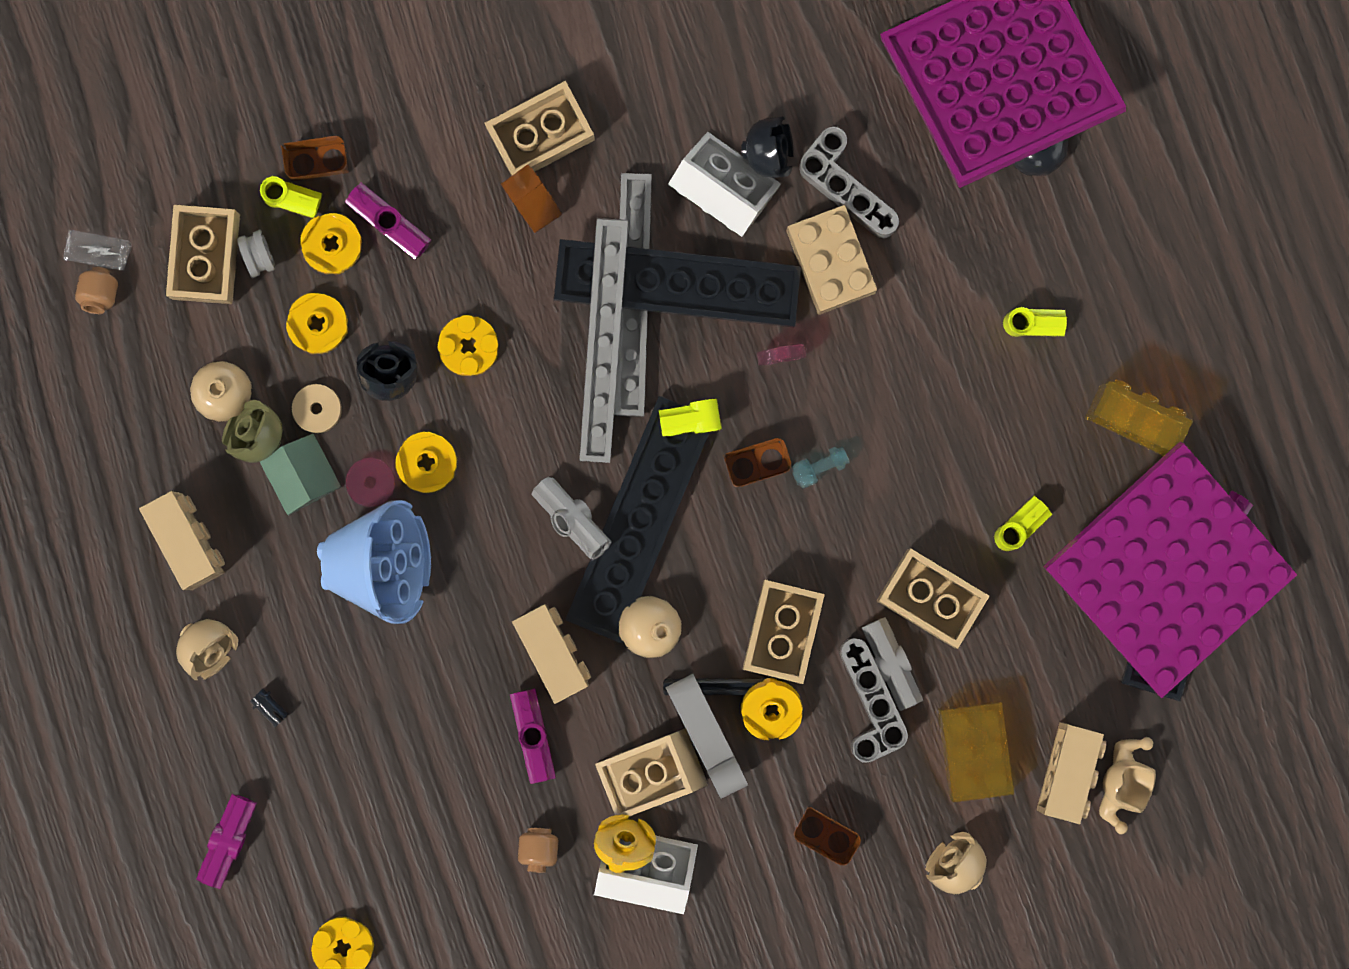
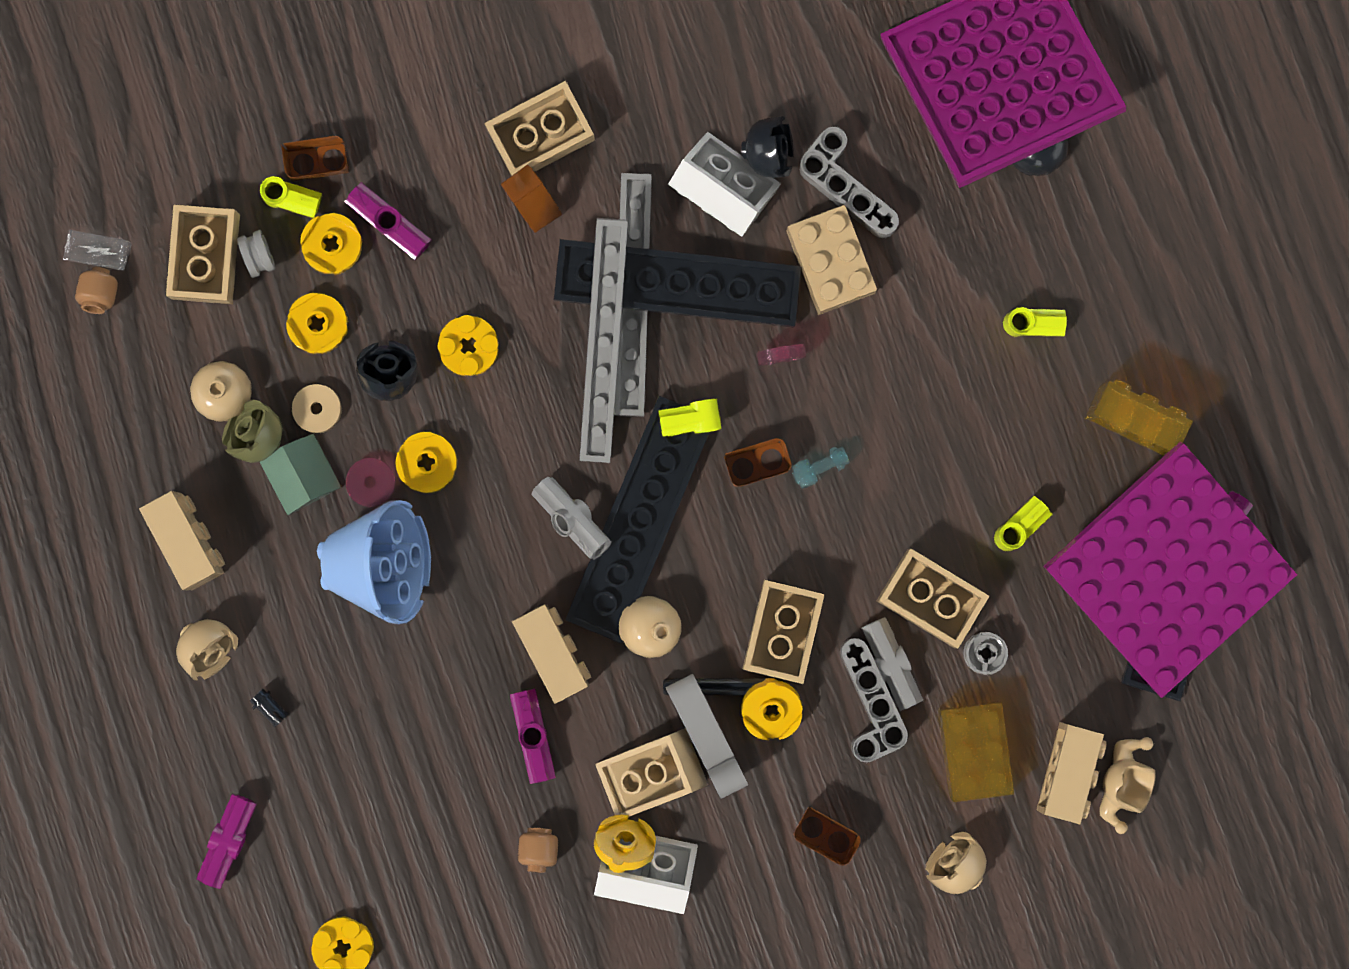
none -> light grey wheel [963,632,1008,675]

